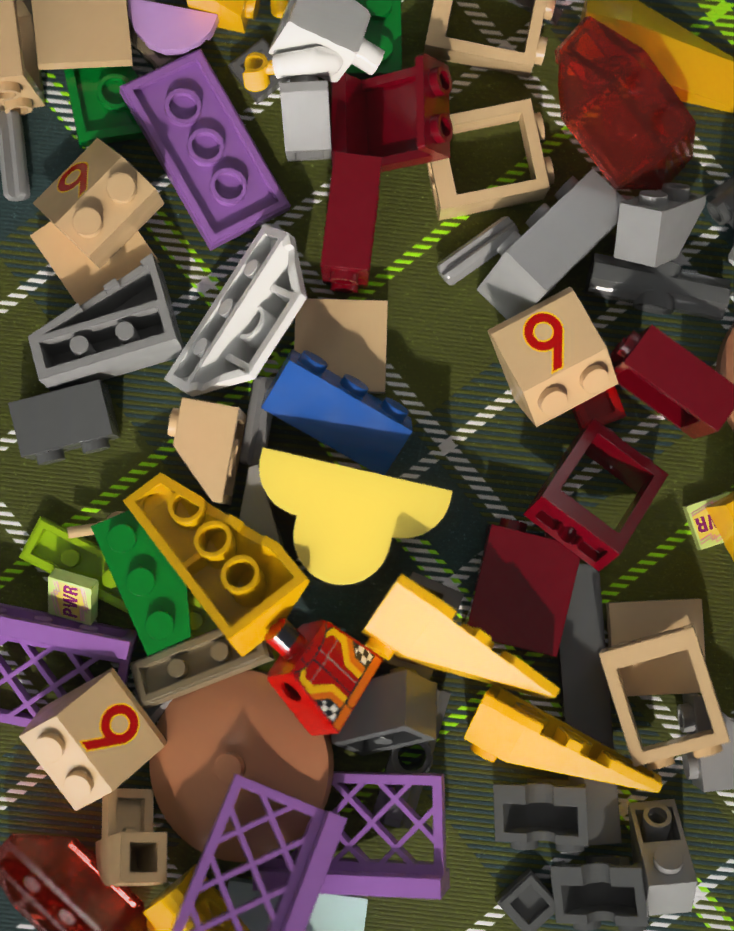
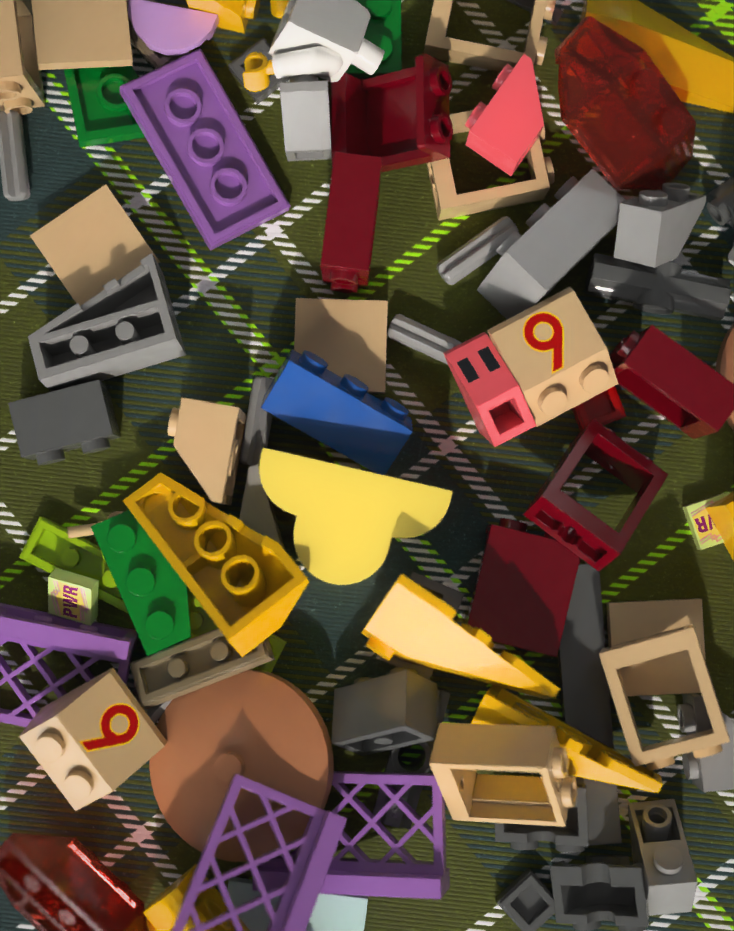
tan slope [33,138,165,269] -> none
tan brick [95,788,167,886] -> none
white wedge [164,224,307,397] -> none
red torso [264,618,383,736] -> none
none -> light grey axle [387,314,462,365]
none -> tan window [429,723,577,827]
none -> coral slope [443,332,536,447]
none -> coral slope [465,54,544,176]

